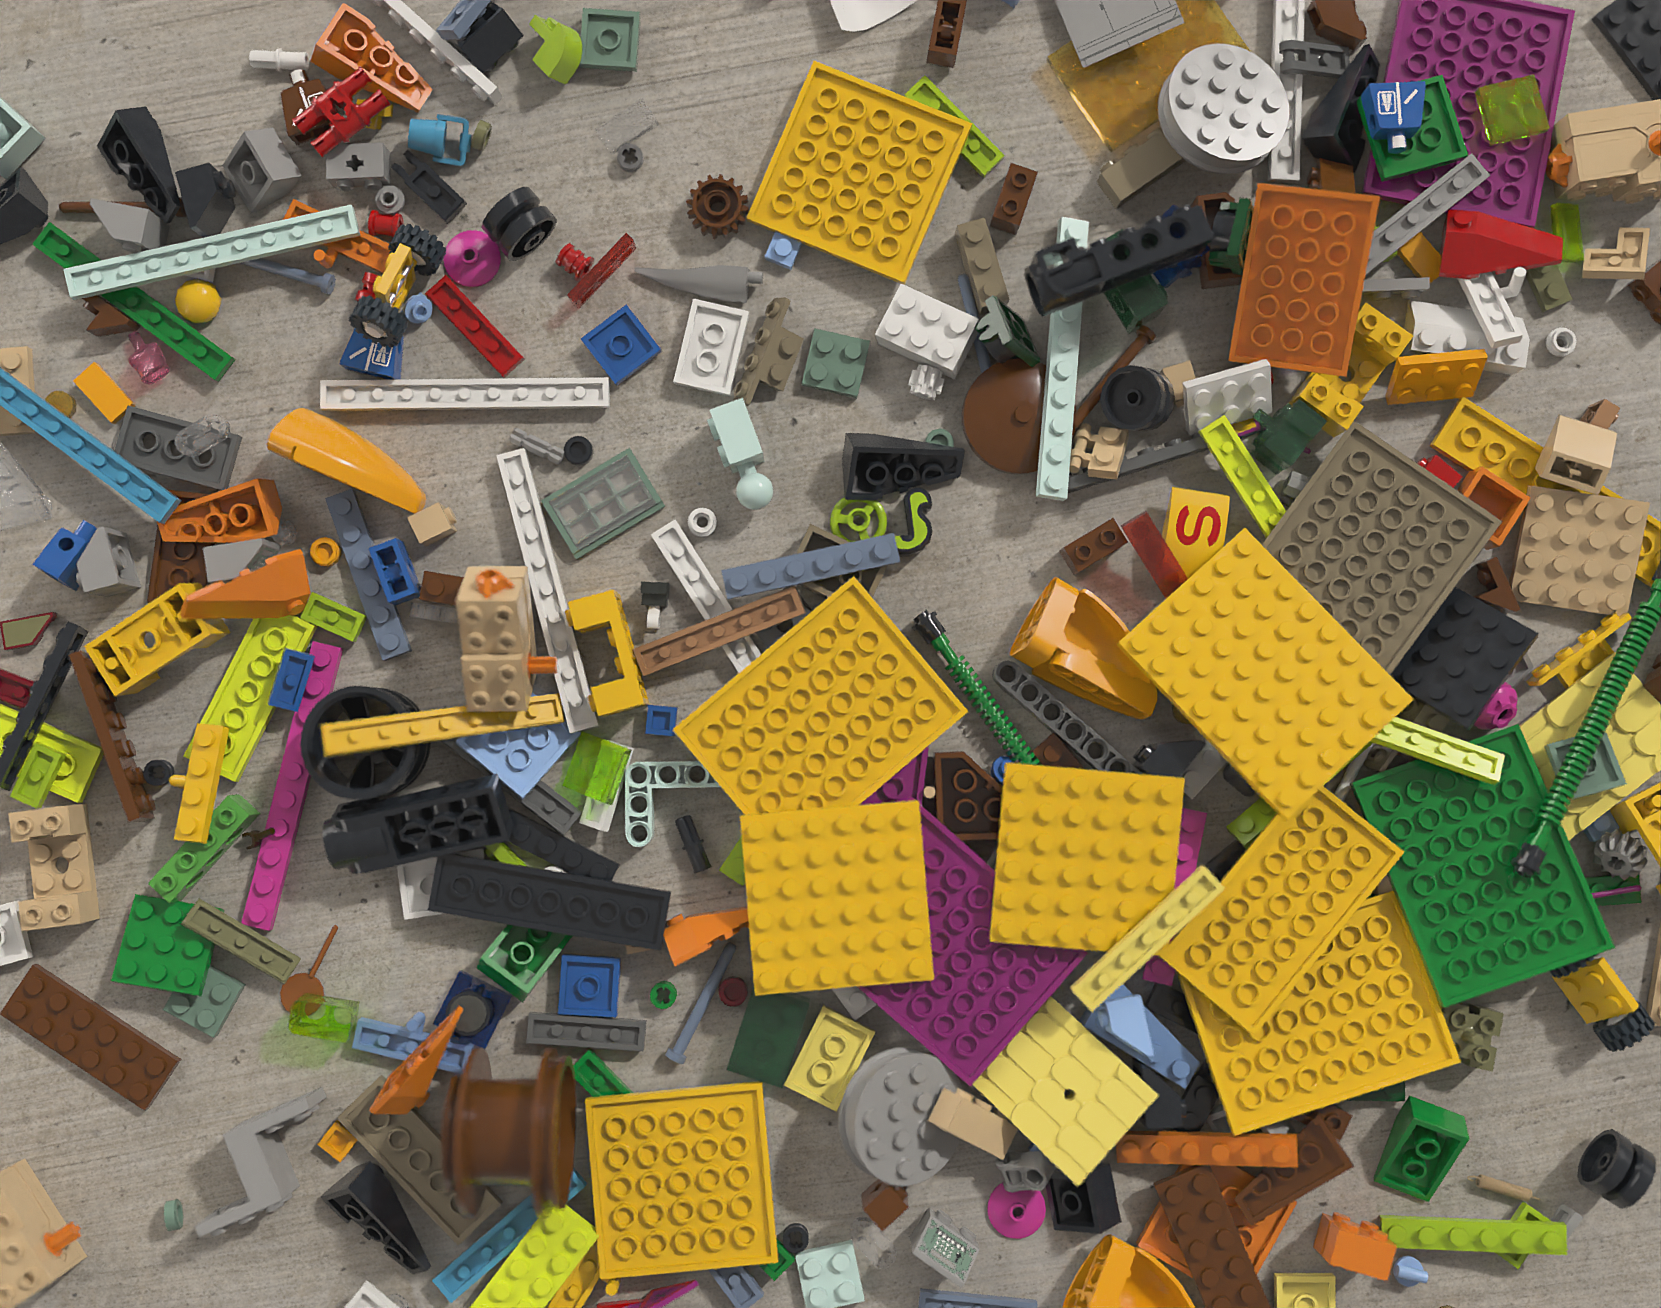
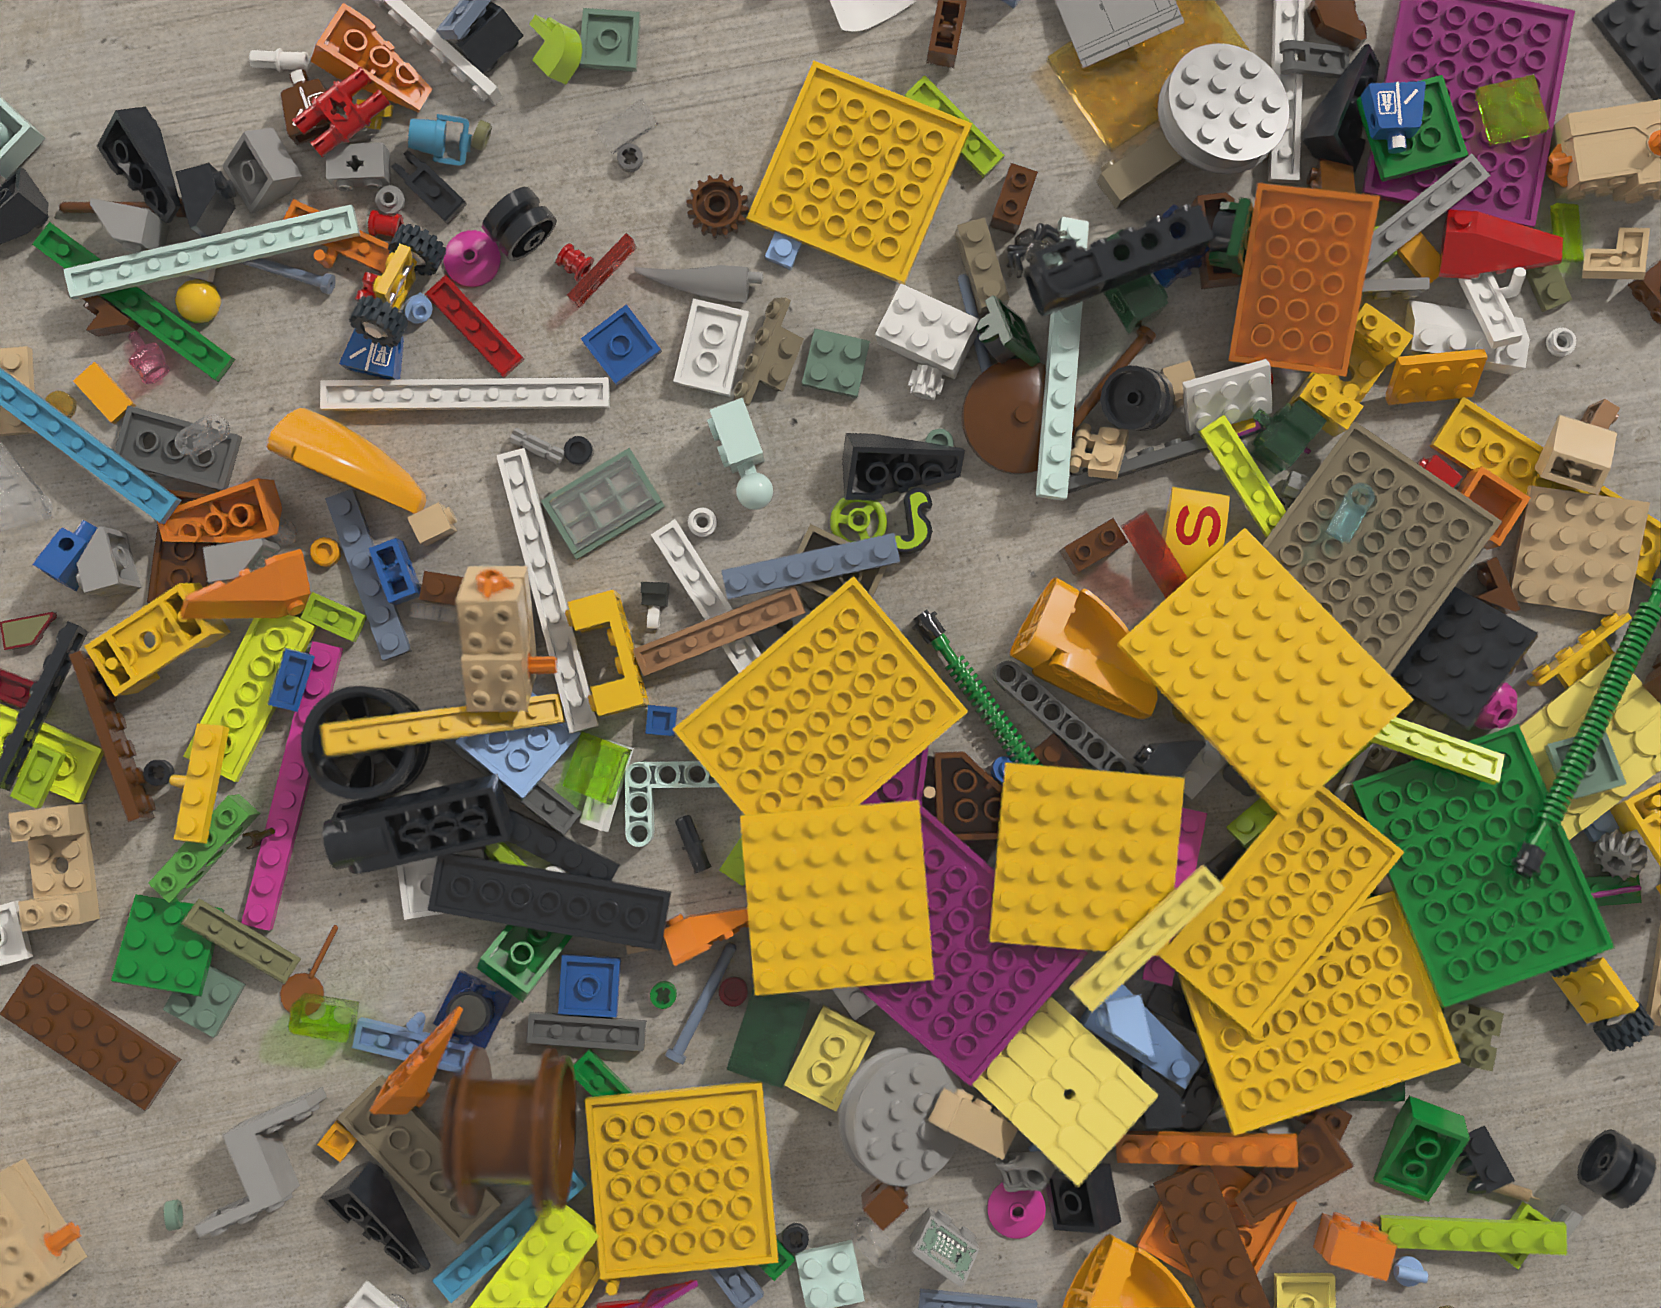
none -> animal [1007,223,1068,278]
none -> clear light blue piece [1325,483,1375,544]
none -> black plate [1456,1125,1515,1195]

